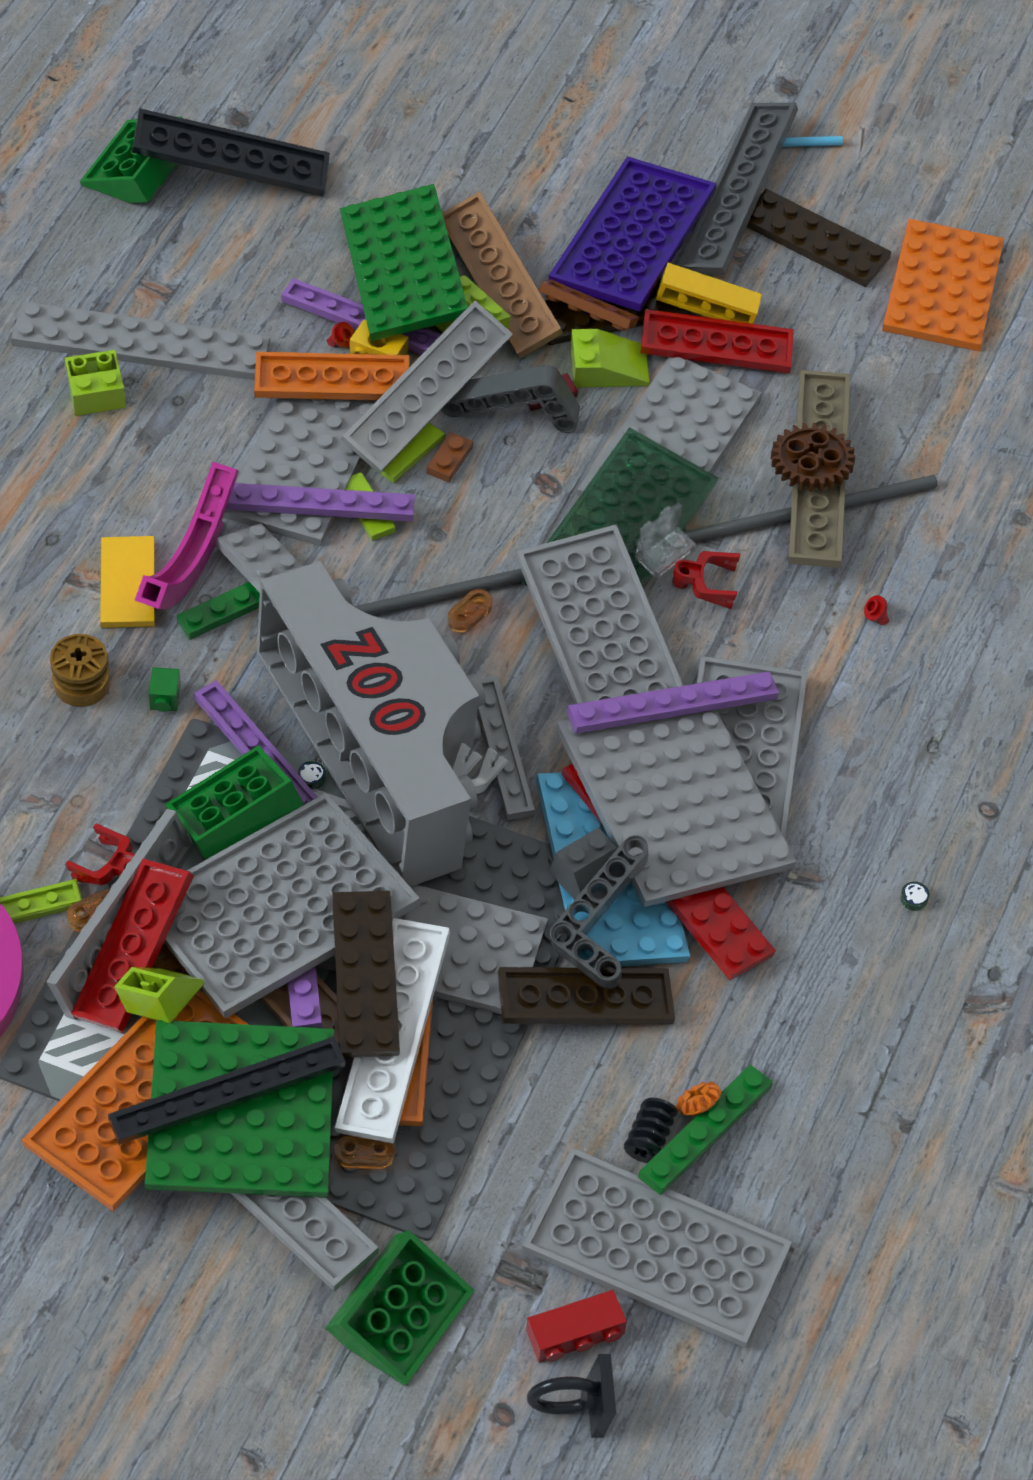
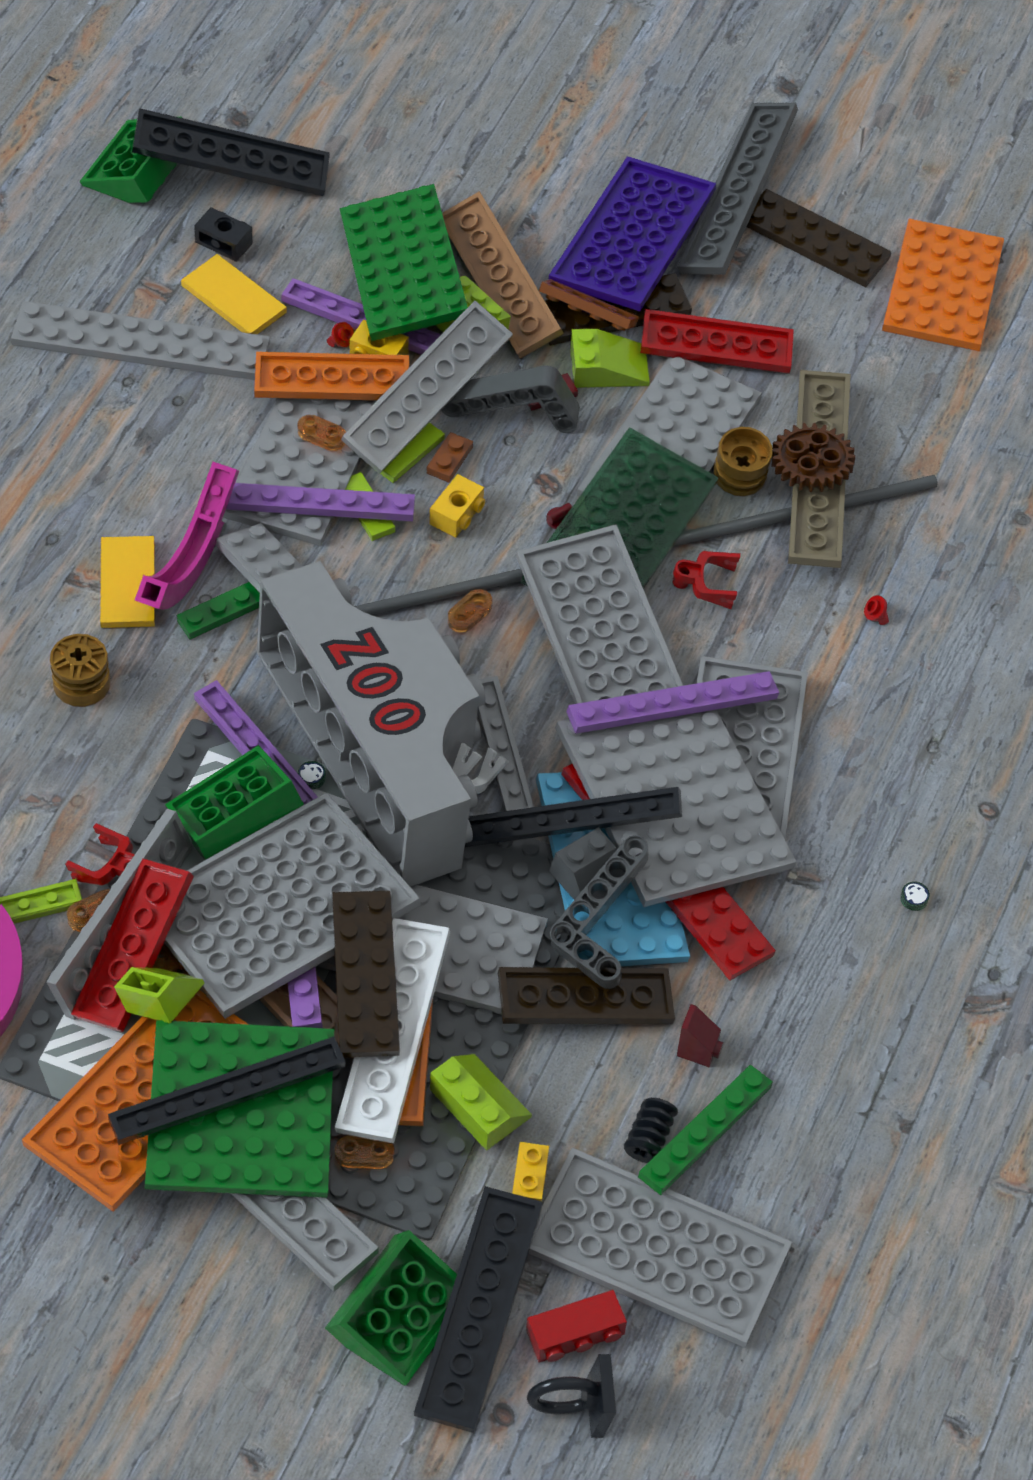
lime slope [64,350,126,416] -> none
green brick [149,667,181,712] -> none
clear bracket [635,502,696,579] -> none
yellow brick [656,263,762,324] -> none
orange gear [676,1081,721,1115] -> none
medium azure bar [782,136,843,147] -> none
none -> yellow tile [181,254,287,334]
none -> black brick [194,207,253,262]
none -> clear orange plate [297,415,346,451]
none -> black plate [414,1186,543,1433]
none -> yellow brick [429,474,485,538]
none -> lime slope [430,1054,532,1151]
none -> black plate [465,787,682,847]
none -> yellow brick [512,1142,549,1202]
none -> dark red plate [546,503,573,530]
none -> dark red slope [677,1004,724,1067]
none -> pearl gold wheel [714,427,772,496]

